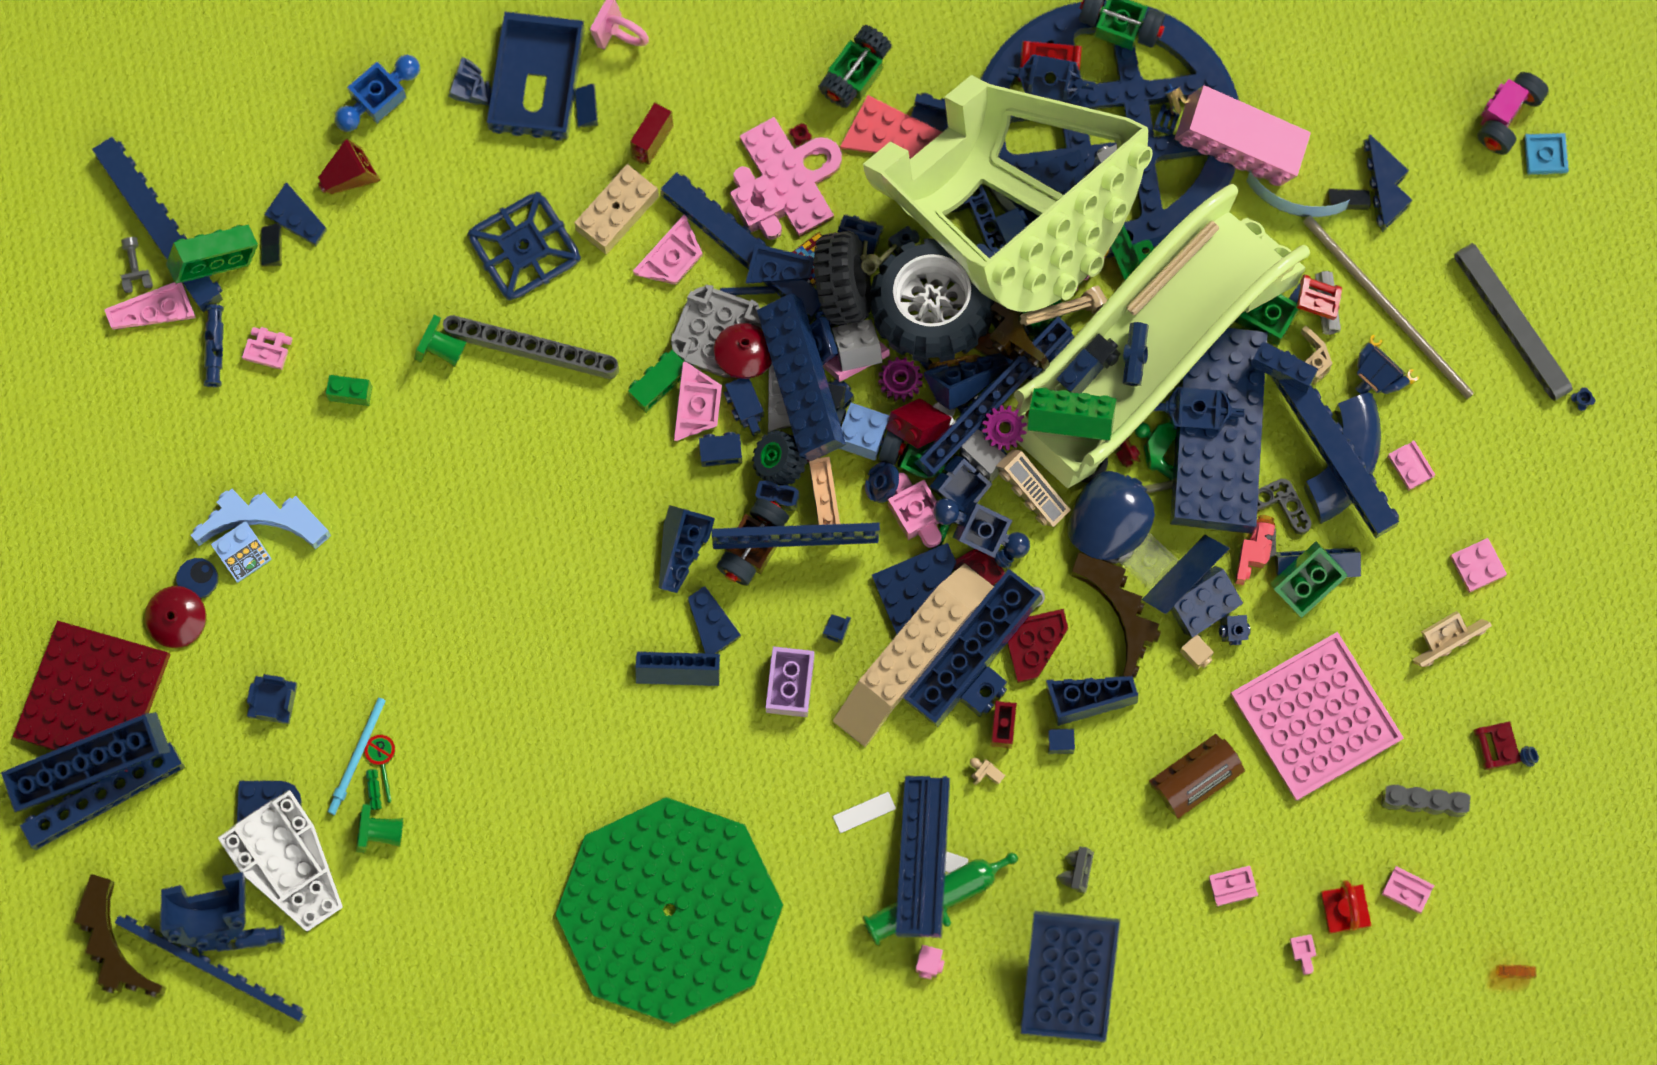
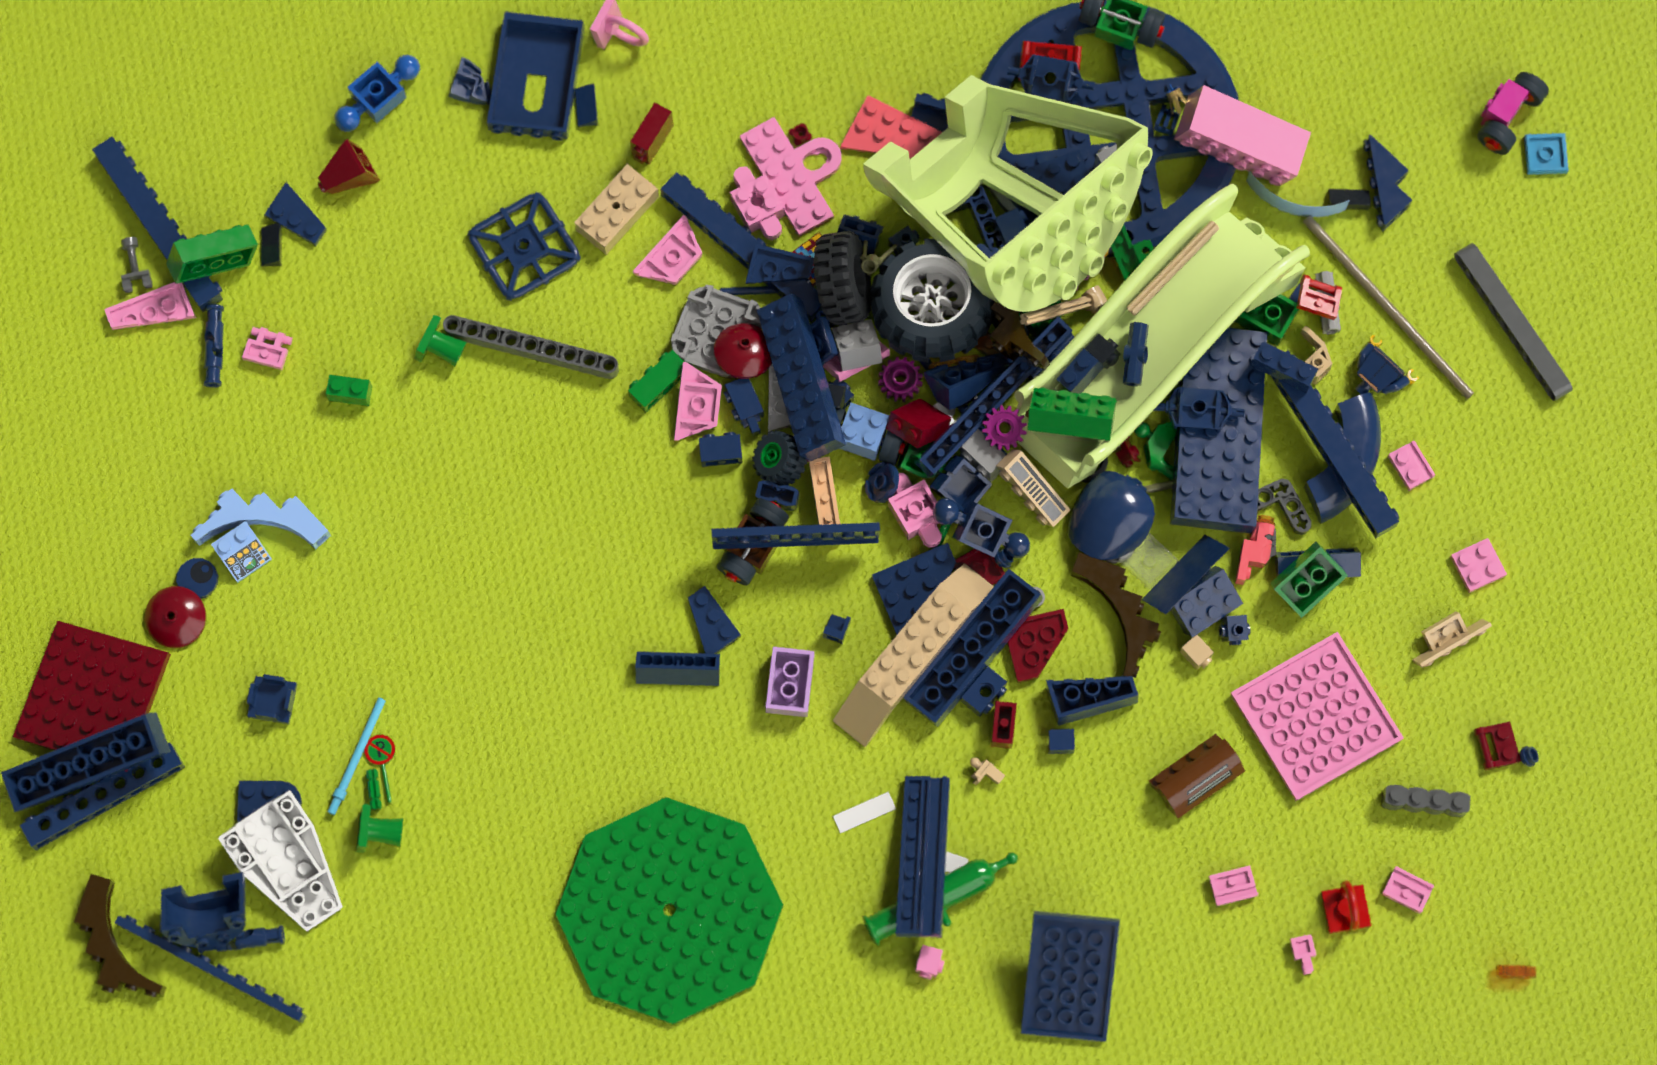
dark blue wedge [659,505,715,593] -> none
brick [818,25,892,108] -> none
dark grey tile [1057,847,1094,893] -> none
dark blue plate [1571,387,1596,411] -> none

